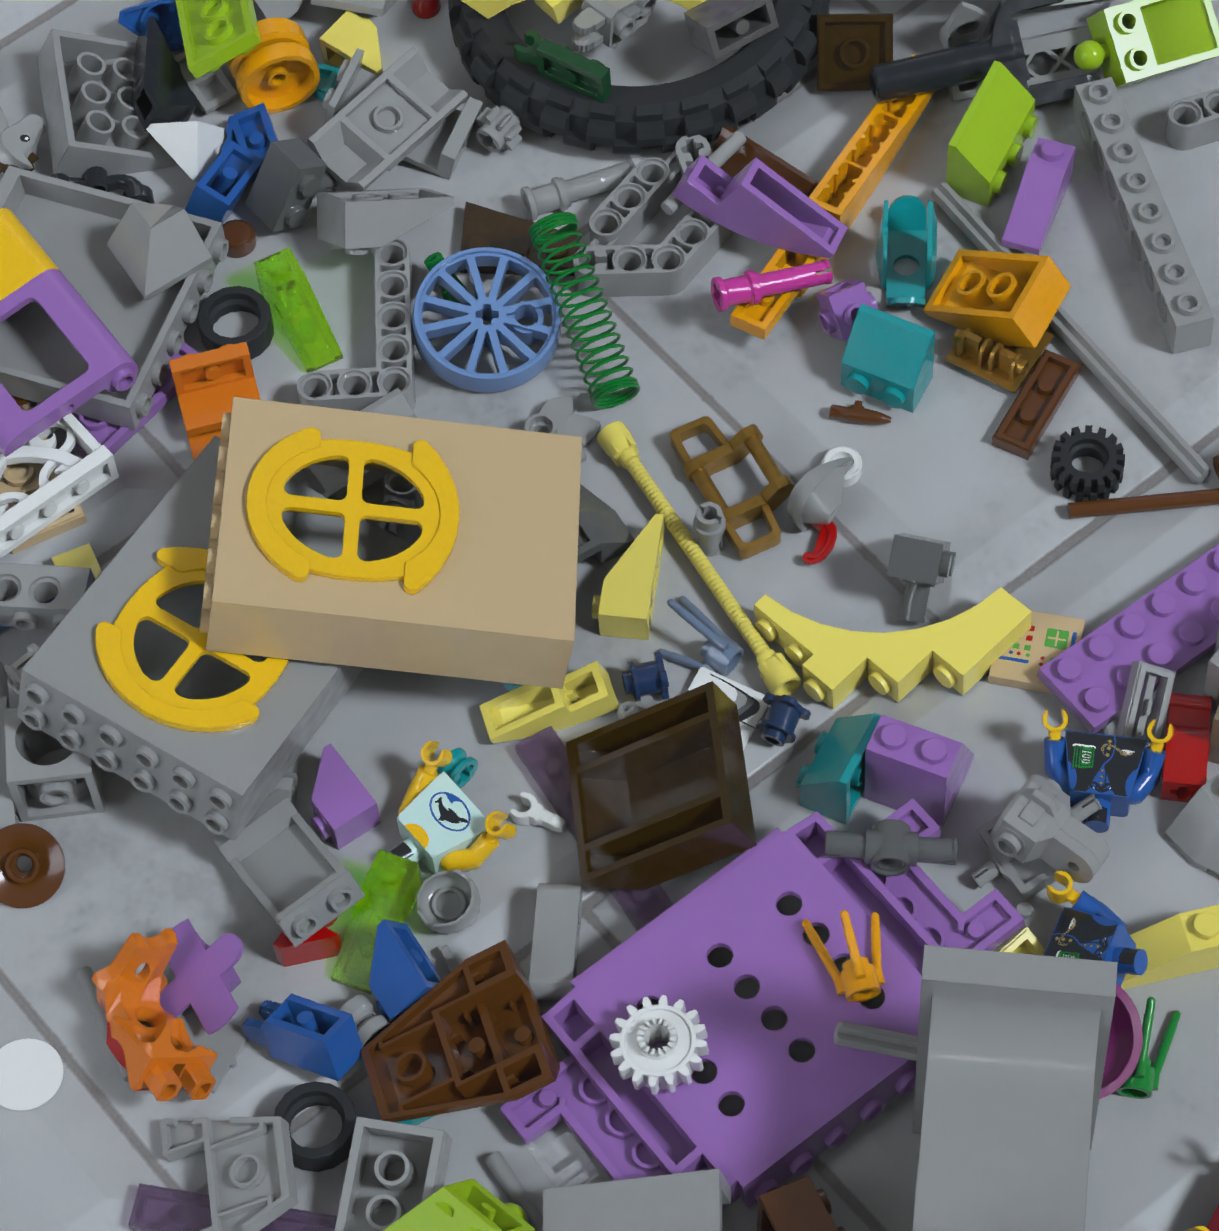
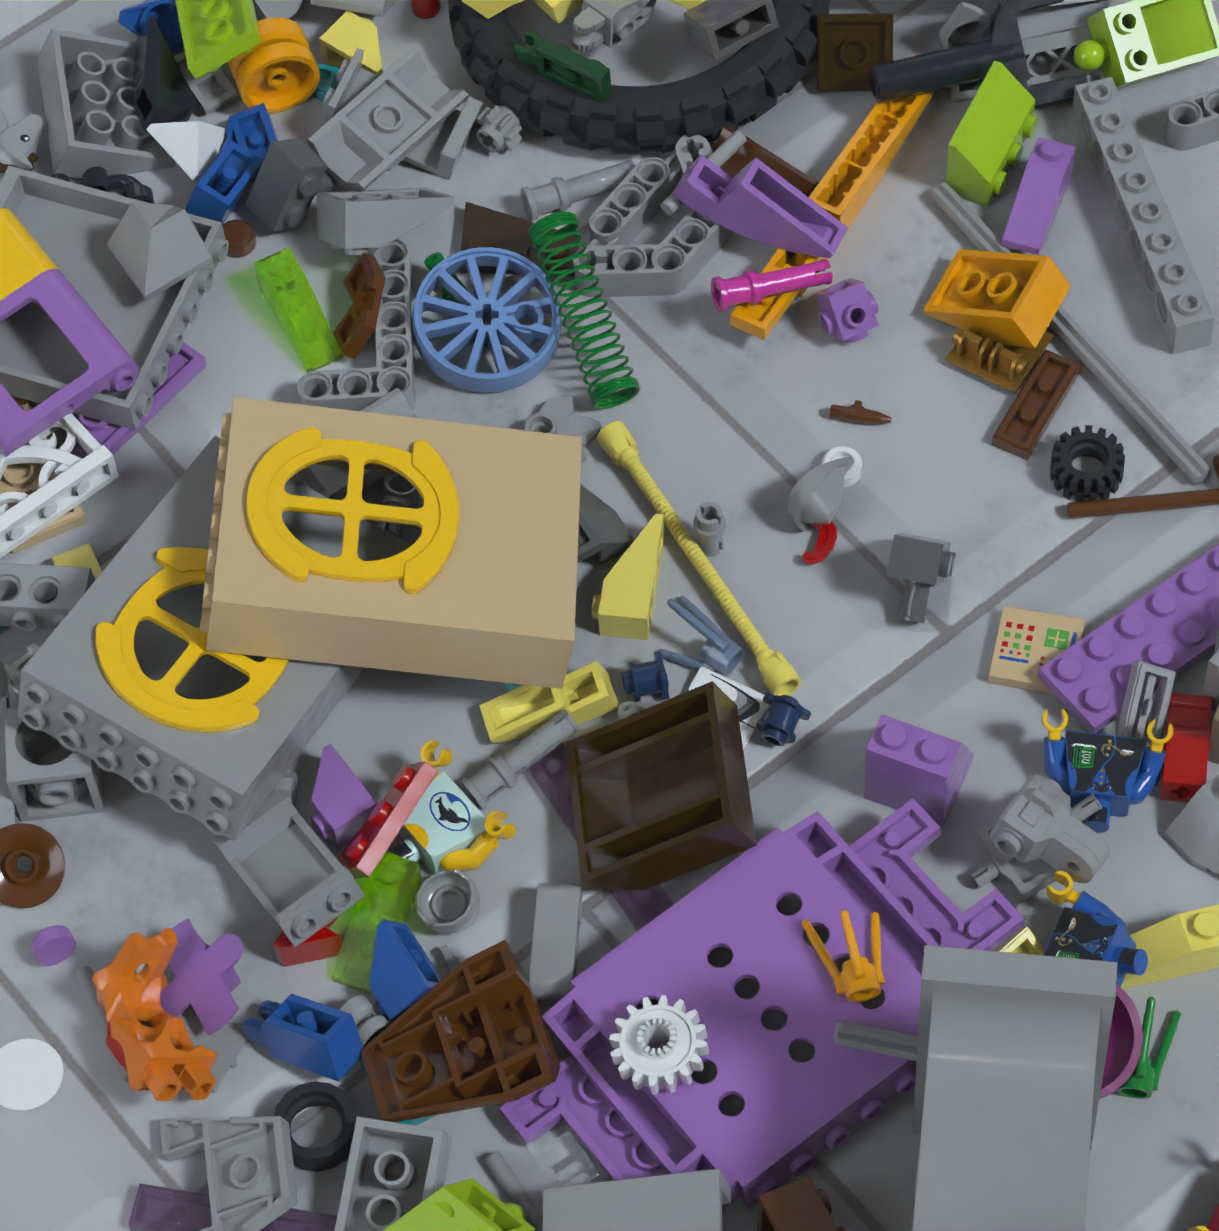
orange piece [168,342,261,460] -> none
black tyre [197,286,274,359] -> none
teal bush [437,747,478,788] -> none
white piece [510,792,567,833] -> none
pearl gold bar [670,416,795,559] -> none
light yellow arch [754,587,1032,710] -> none
teal slope [796,713,881,825] -> none
dark grey pin [824,819,958,876] -> none
teal slope [841,304,935,413] -> none
teal piece [875,195,937,307] -> none
none -> medium lavender tile [30,925,76,966]
none -> reddish brown tile [333,252,386,359]
none -> wing [337,761,438,879]
none -> light grey pin [460,709,580,811]

